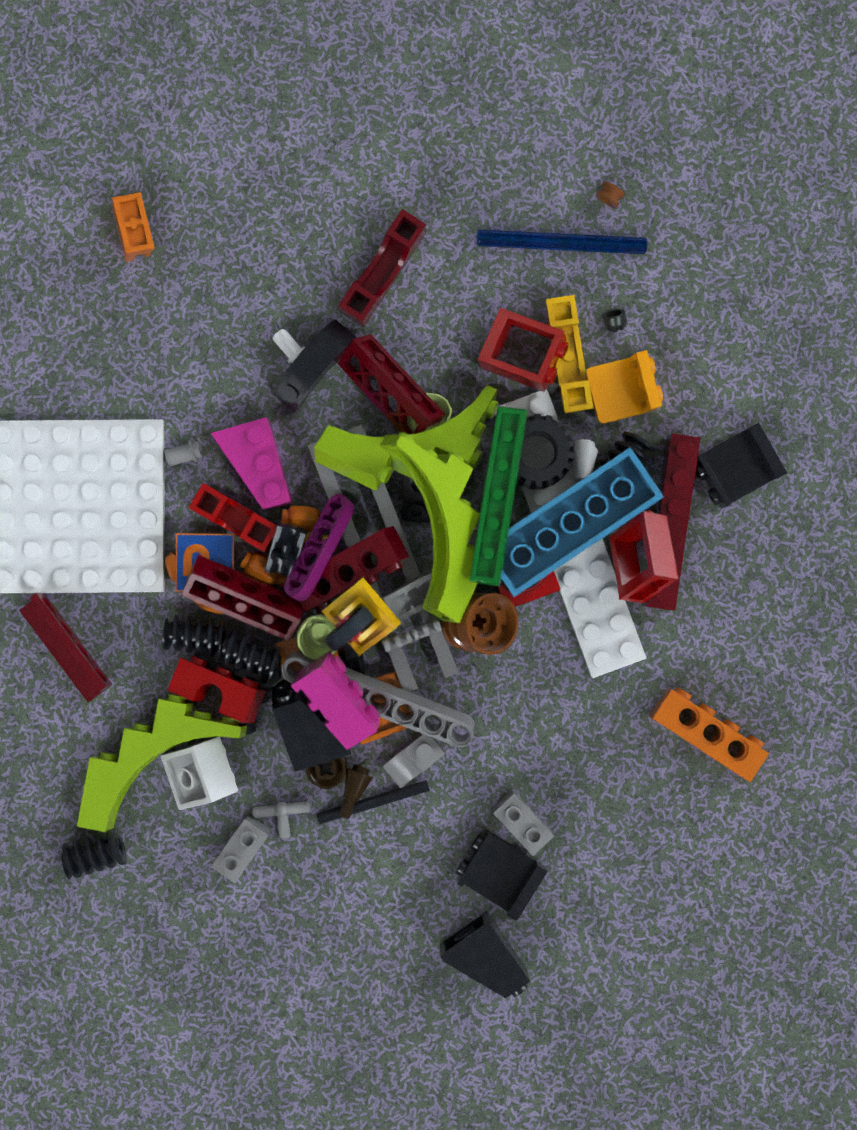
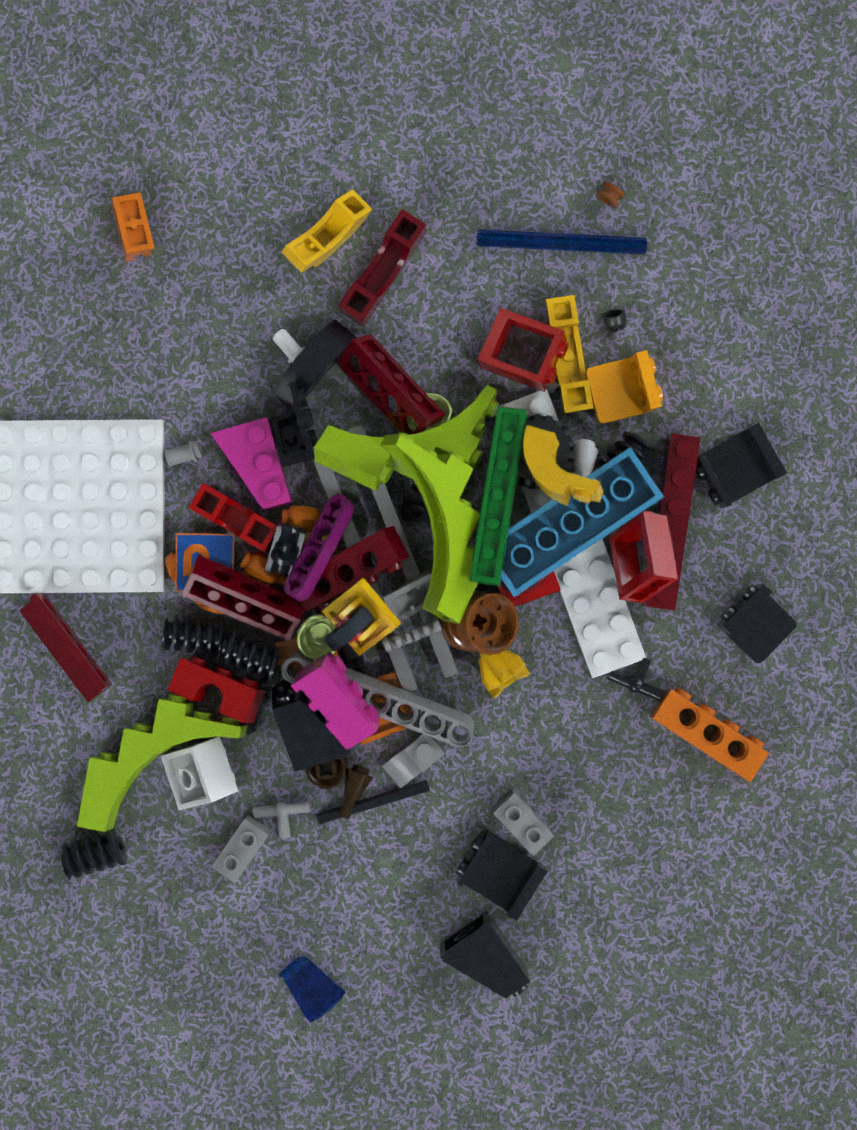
none -> black bracket [272,381,318,467]
none -> clear blue piece [278,955,345,1022]
none -> yellow arch [281,189,373,273]
none -> yellow brick [478,649,530,699]
none -> yellow arch [523,425,603,505]
none -> black piece [607,658,664,701]
none -> black bracket [717,584,797,663]

